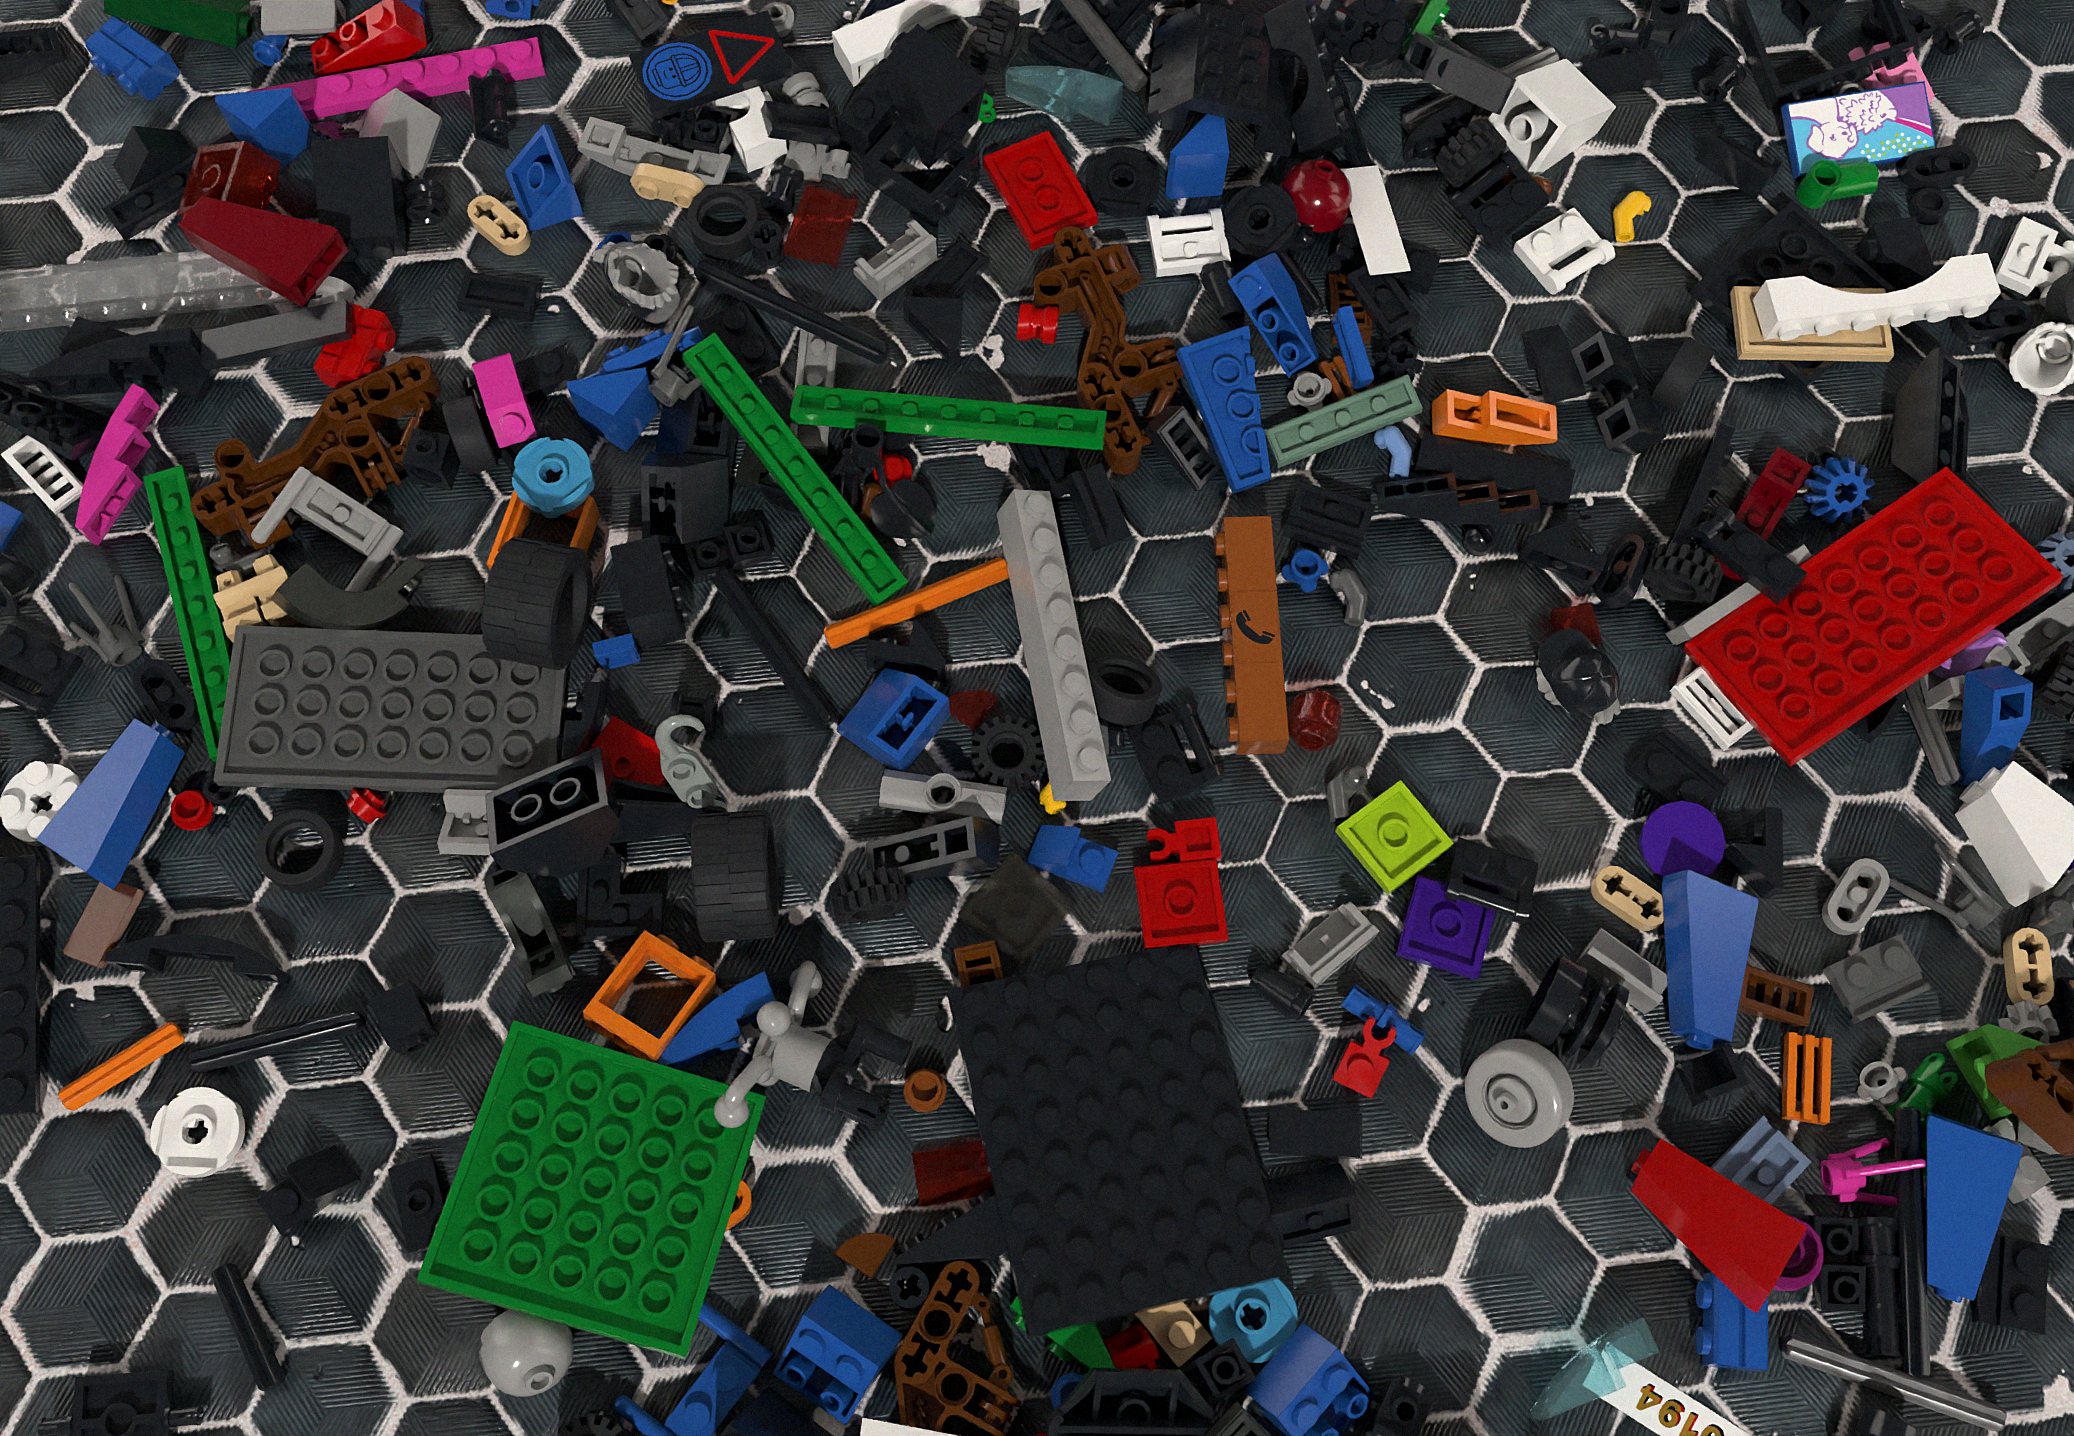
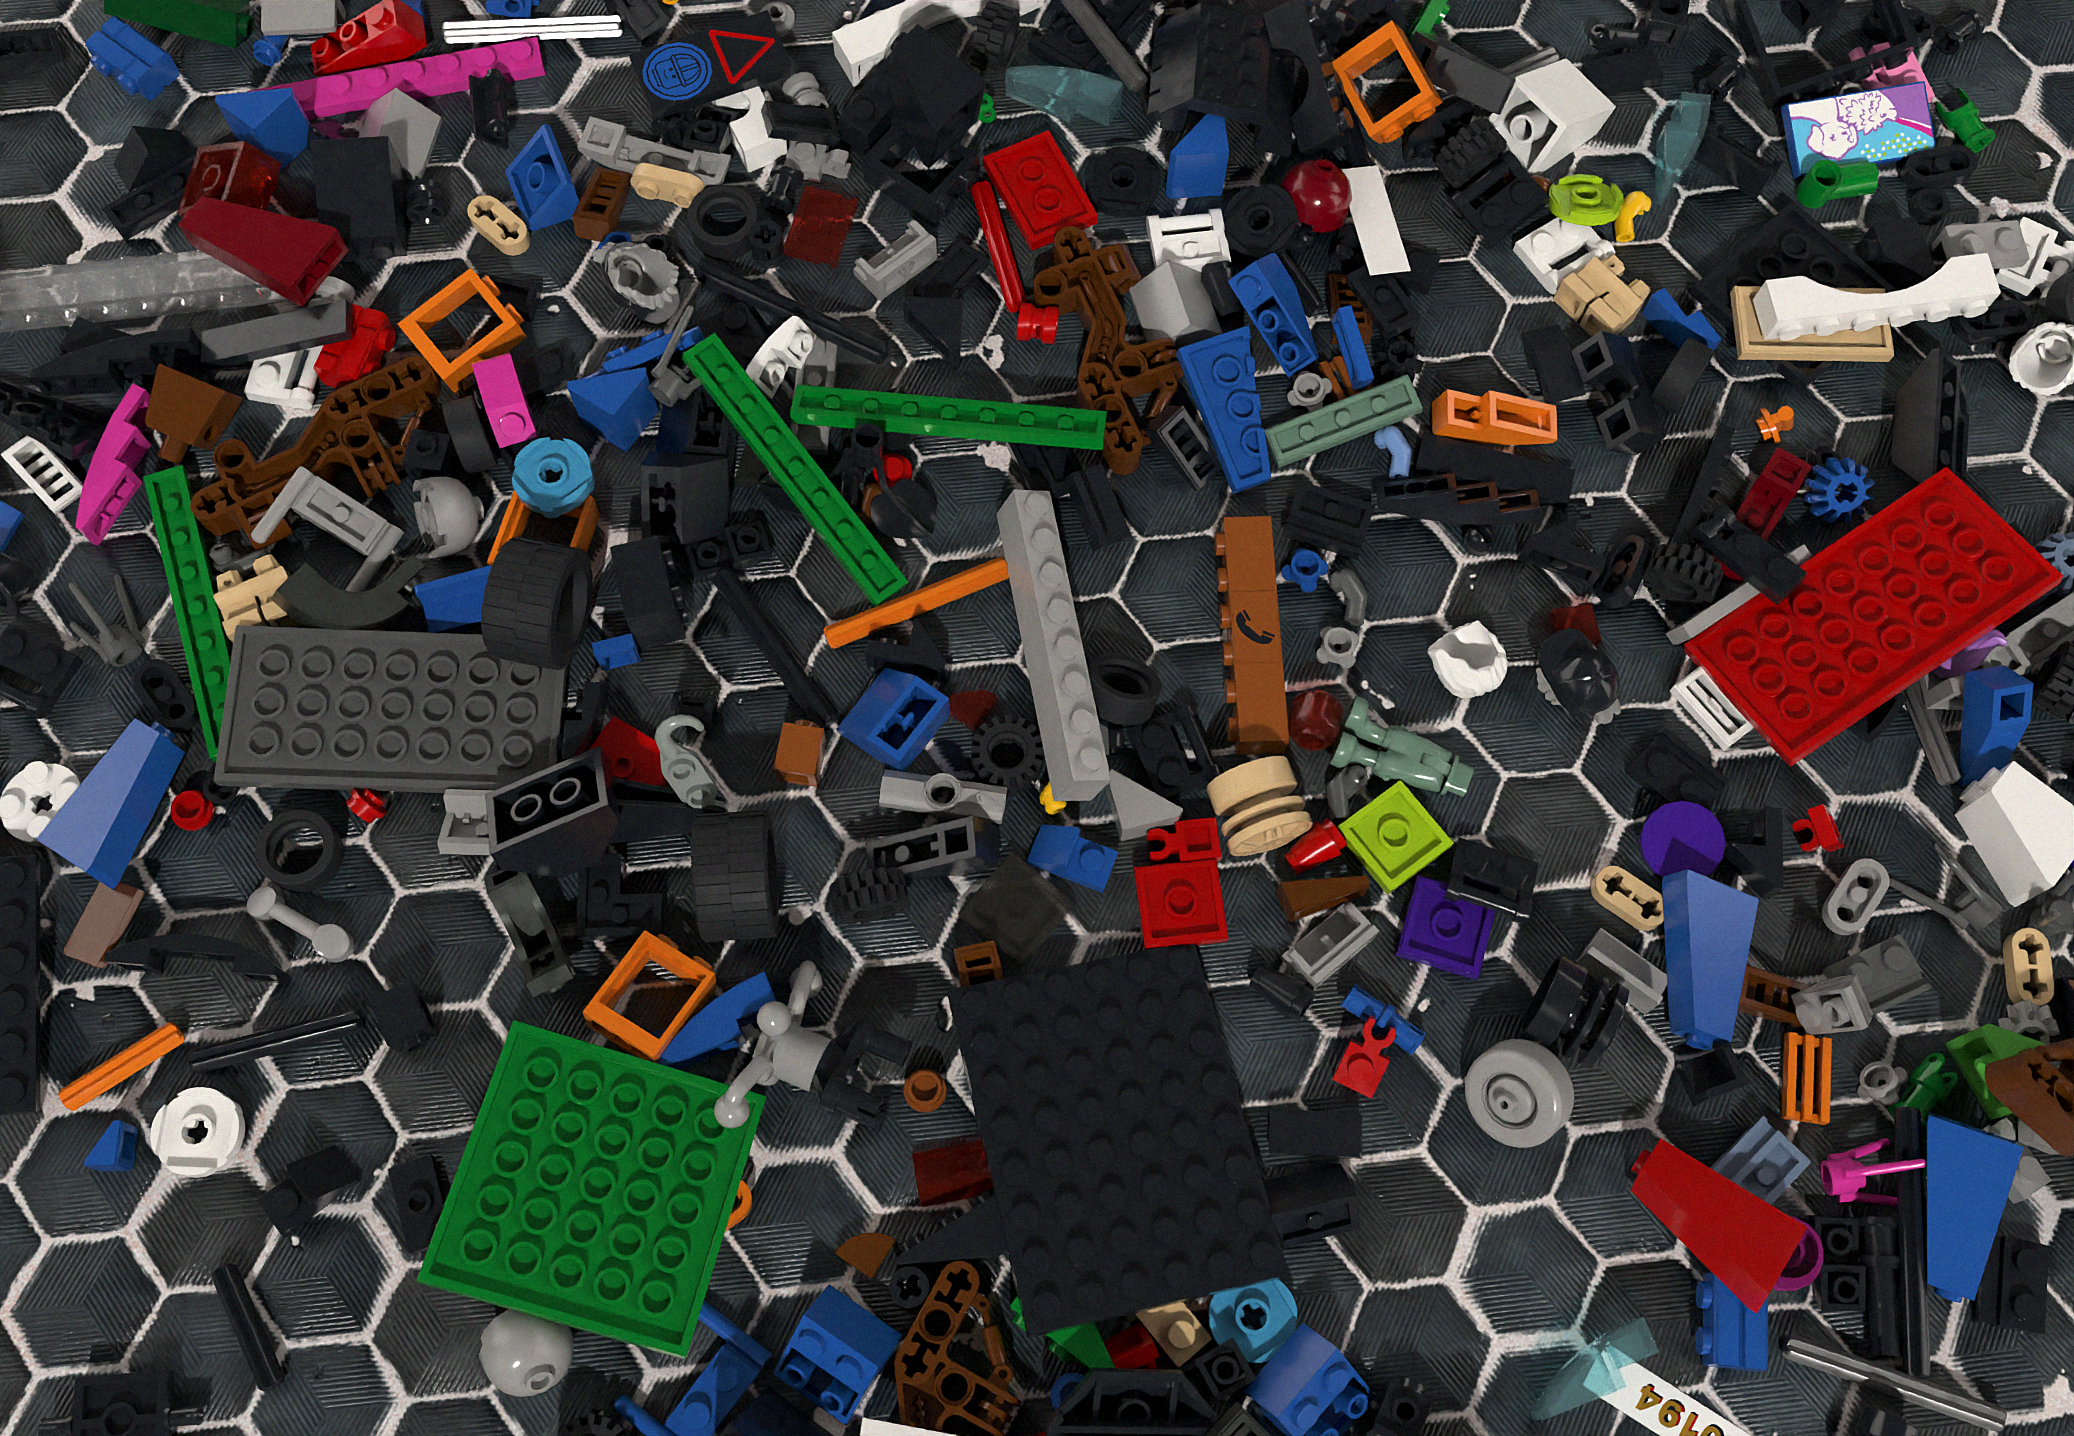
none -> blue slope [83,1120,138,1171]
none -> reddish brown torso [145,364,243,465]
none -> white plate [243,345,323,409]
none -> light grey bar [247,886,354,963]
none -> orange window [398,268,527,393]
none -> light grey cylinder [413,477,484,557]
none -> blue panel [414,565,492,634]
none -> axle [442,14,623,44]
none -> reddish brown slope [572,167,632,242]
none -> white slope [745,316,817,399]
none -> dark orange brick [773,720,827,787]
none -> red axle [972,180,1027,313]
none -> light grey slope [1105,769,1183,841]
none -> light grey slope [1129,260,1223,350]
none -> tan wheel [1206,756,1313,856]
none -> reddish brown slope [1276,876,1370,922]
none -> red cone [1283,818,1347,876]
none -> light grey plate [1316,626,1359,669]
none -> sand green piece [1329,696,1474,797]
none -> orange window [1332,20,1443,144]
none -> white hair [1428,620,1509,698]
none -> lime tile [1547,174,1624,226]
none -> tan hips [1553,255,1651,337]
none -> blue slope [1642,288,1722,350]
none -> clear light blue slope [1654,92,1711,205]
none -> orange plate [1755,406,1794,444]
none -> light grey slope [1791,974,1873,1035]
none -> red tile [1792,804,1845,853]
none -> light grey bracket [1931,219,2030,269]
none -> green piece [1934,88,1996,153]

